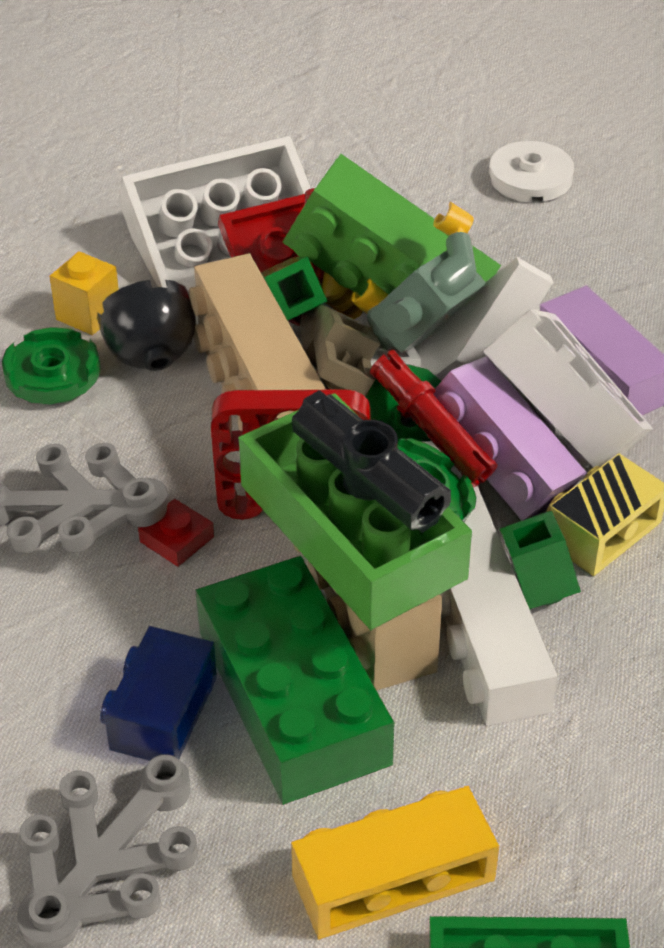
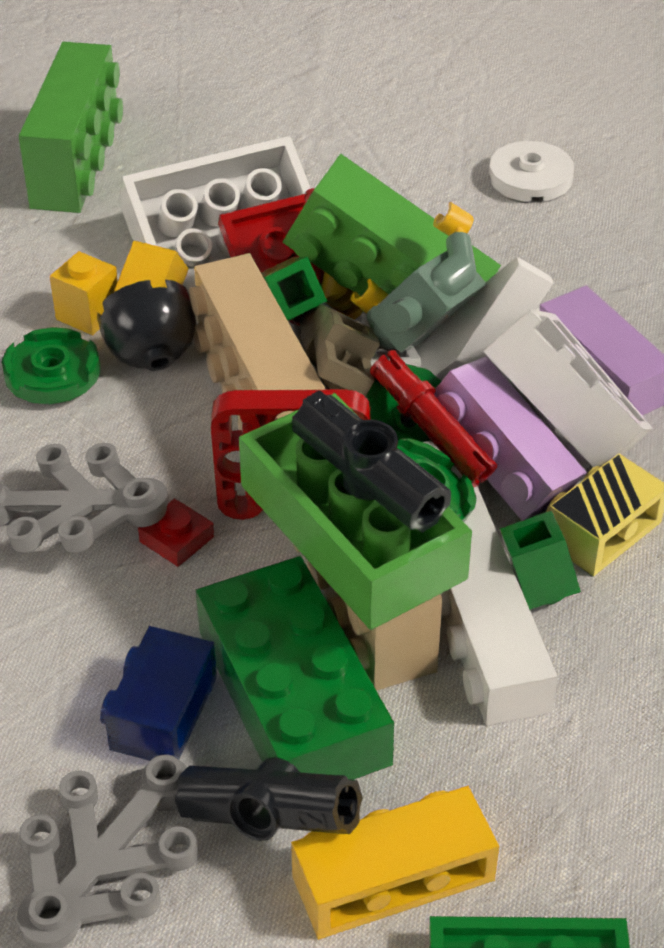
none -> bright green brick [19,41,123,213]
none -> yellow brick [114,240,189,292]
none -> black piece [174,757,363,841]

